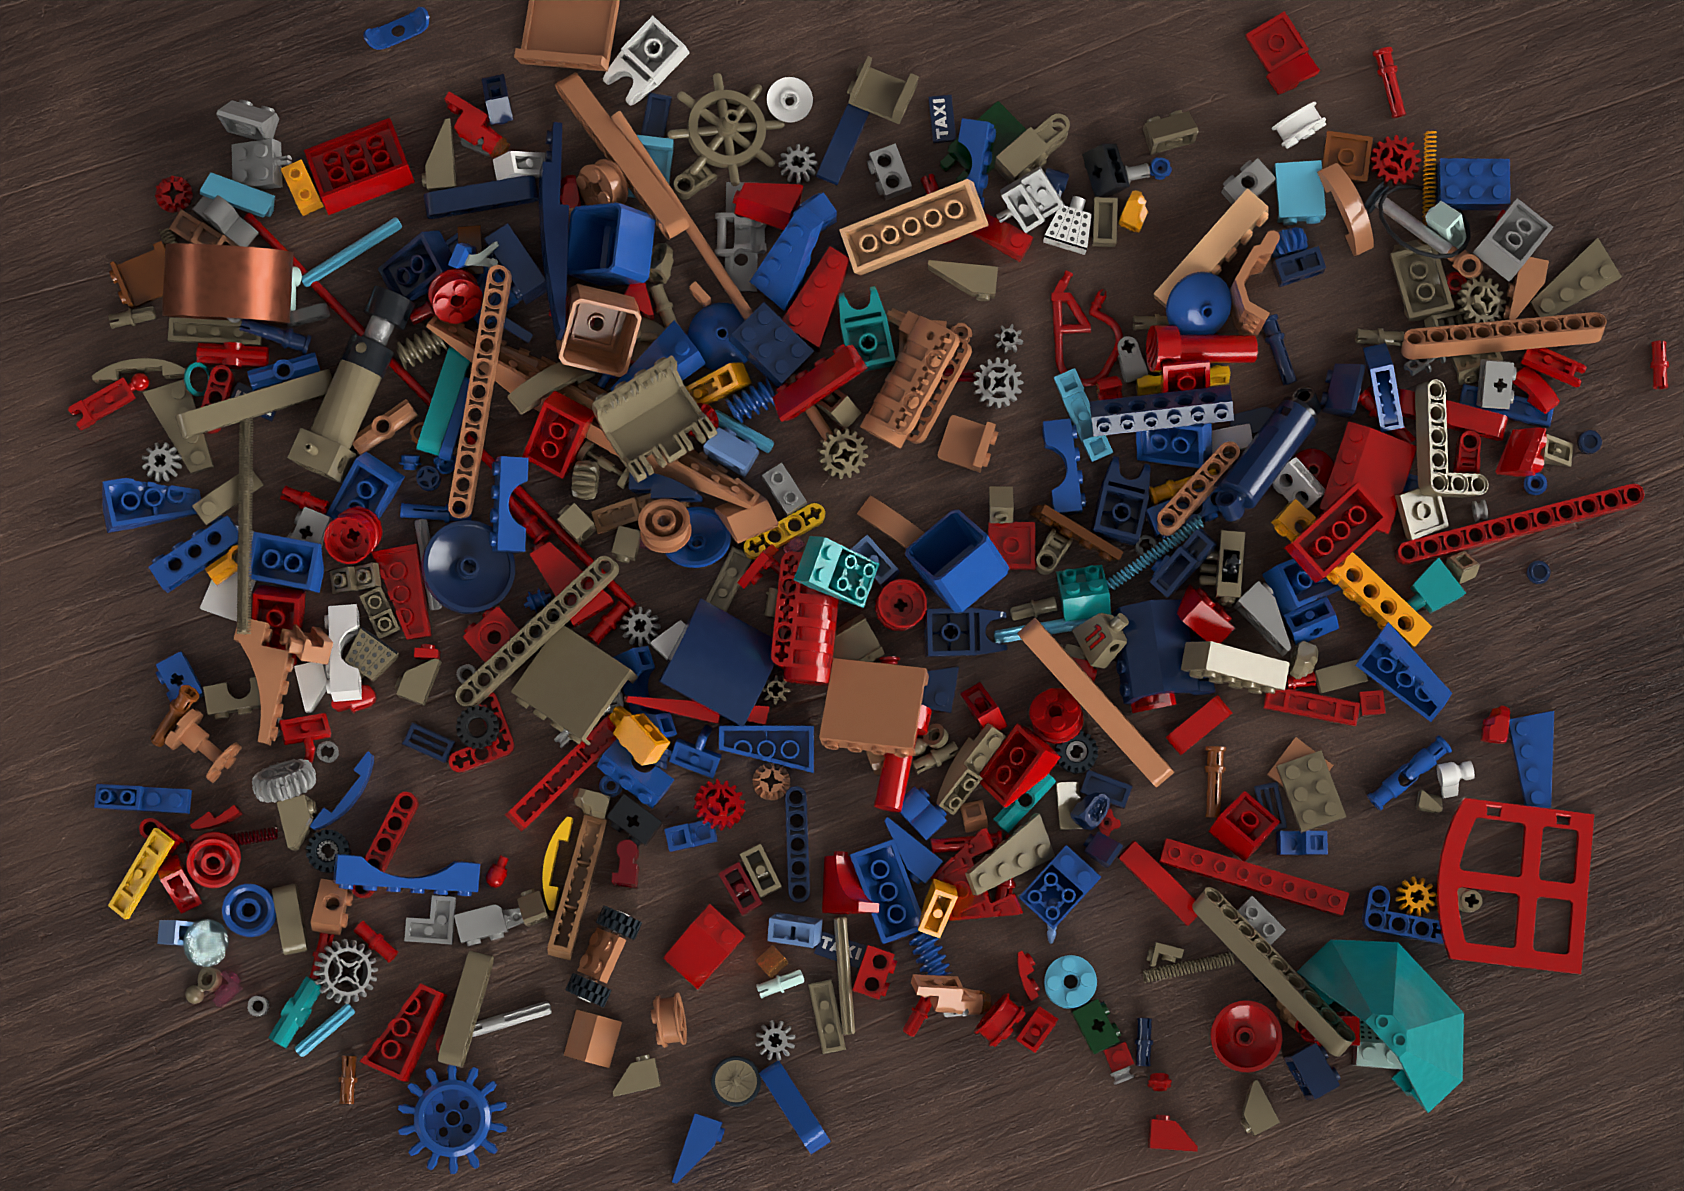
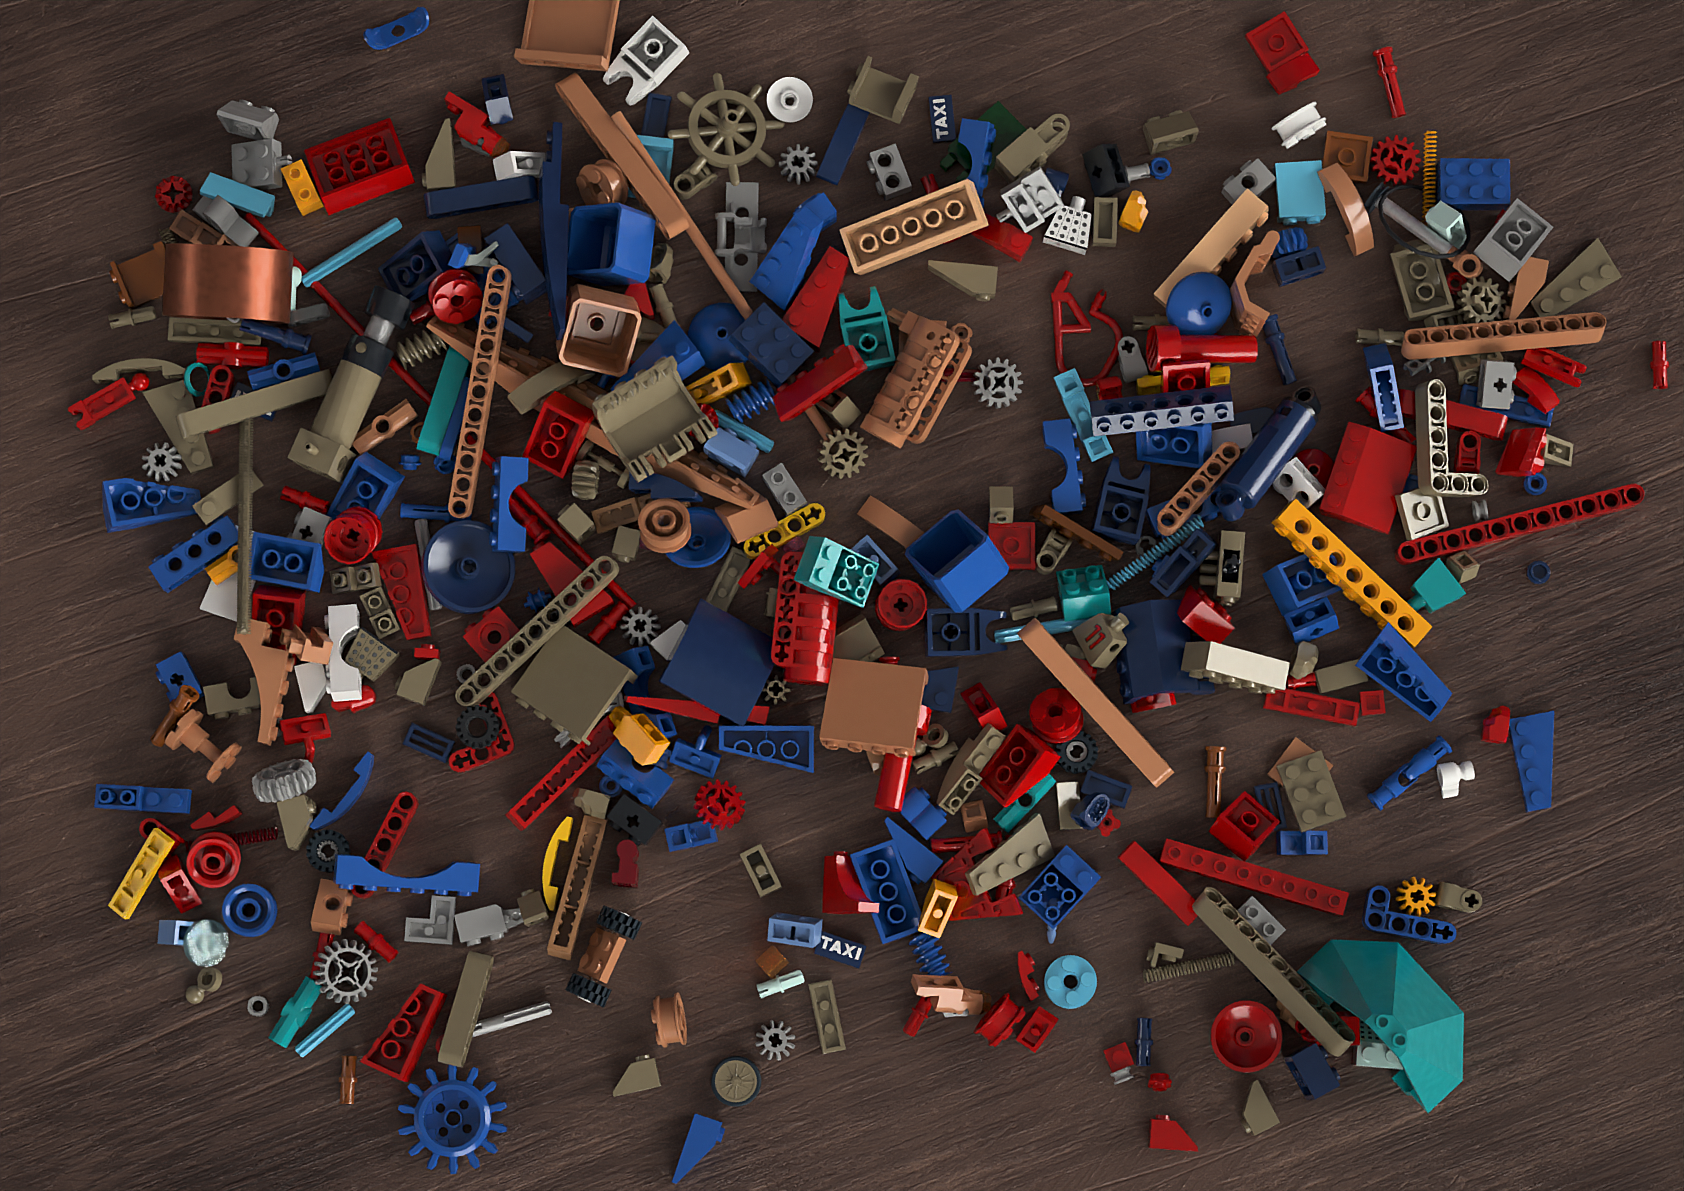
clear pink bracket [212,970,243,1008] -> none
dark tan beam [272,883,309,955] -> none
light grey bush [316,741,339,763] -> none
dark blue wheel [416,466,441,491] -> none
red cylinder [486,855,509,888] -> none
red rock [560,175,581,208] -> none
nougat slope [564,1010,622,1068] -> none
red slope [663,904,745,990] -> none
nougat tile [689,281,712,307] -> none
dark red brick [718,862,763,916] -> none
red slope [733,183,804,230] -> none
nougat gear [753,763,790,800] -> none
blue beam [759,1060,831,1154] -> none
dark blue beam [785,786,810,903] -> none
dark tan axle [834,916,855,1035] -> none
red brick [852,945,897,1000] -> none
nougat bracket [937,415,999,473] -> none
light grey gear [994,324,1023,354] -> none
dark green brick [1071,999,1121,1055] -> none
dark blue slope [1083,831,1123,868] -> none
light orange pin [1149,468,1218,506] -> none
red beam [1165,695,1233,756] -> none
light grey slope [1233,581,1291,657] -> none
red brick [1284,482,1390,583] -> none
dark blue slope [1320,363,1366,419] -> none
dark tan slope [1415,790,1443,814] -> none
red window [1437,798,1594,974] -> none
dark blue tile [1577,430,1602,454] -> none

